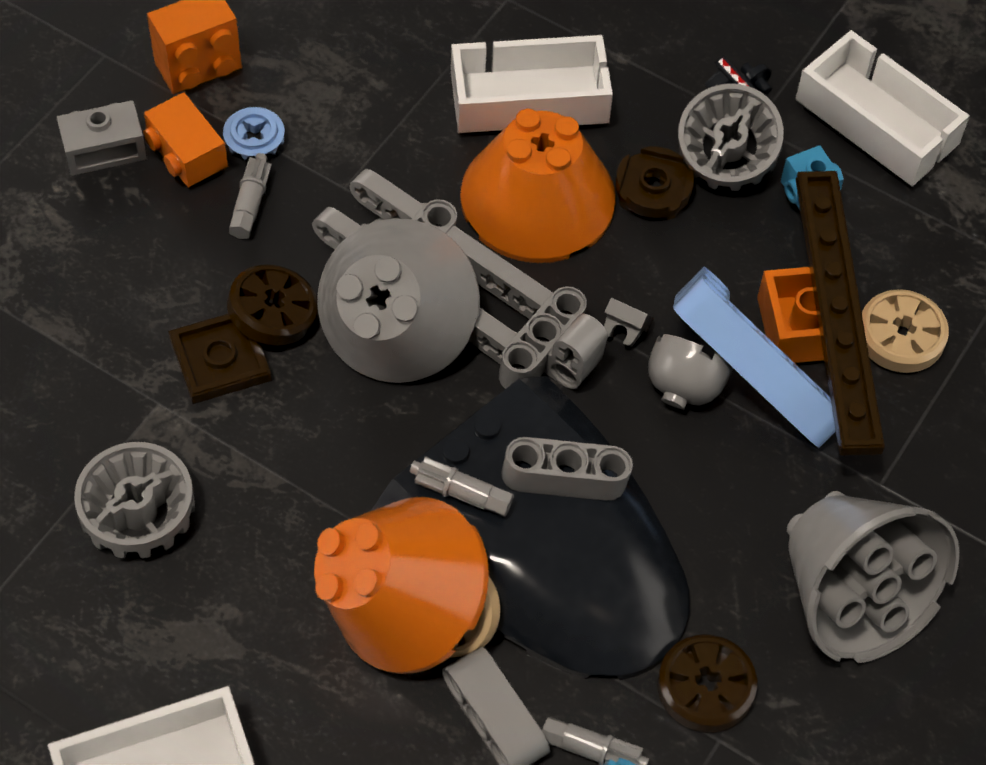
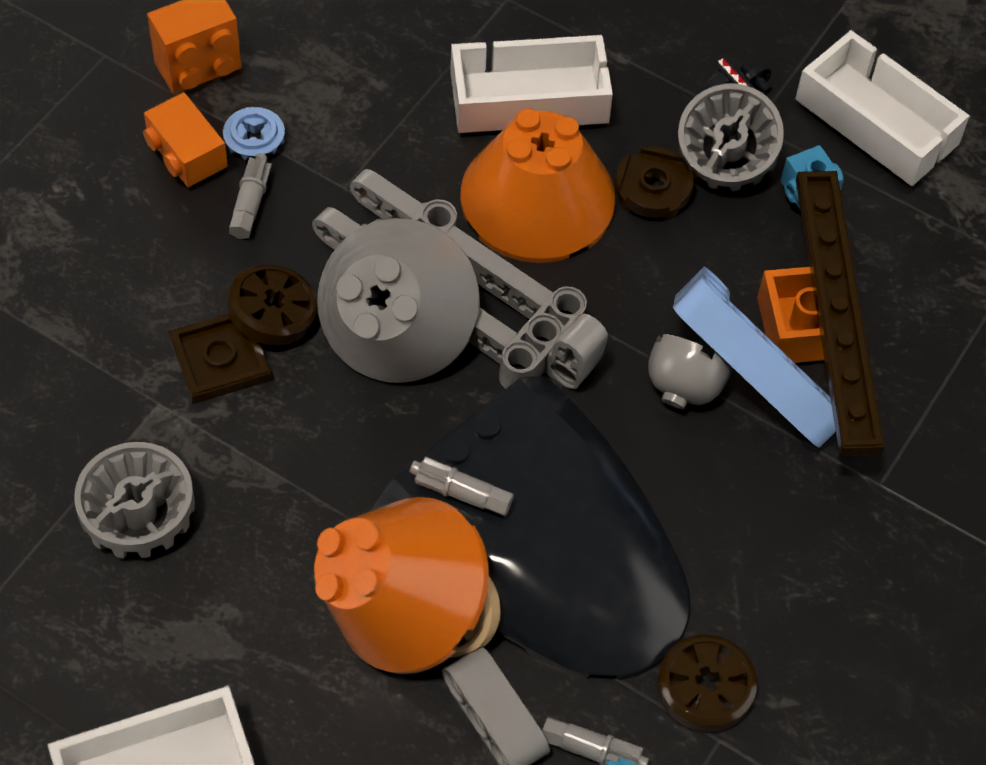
light grey brick [56,100,147,176] -> none
light grey beam [501,437,633,500] -> none
light grey tile [604,298,653,347] -> none
light grey cone [787,491,959,663] -> none
tan wheel [862,290,949,373] -> none

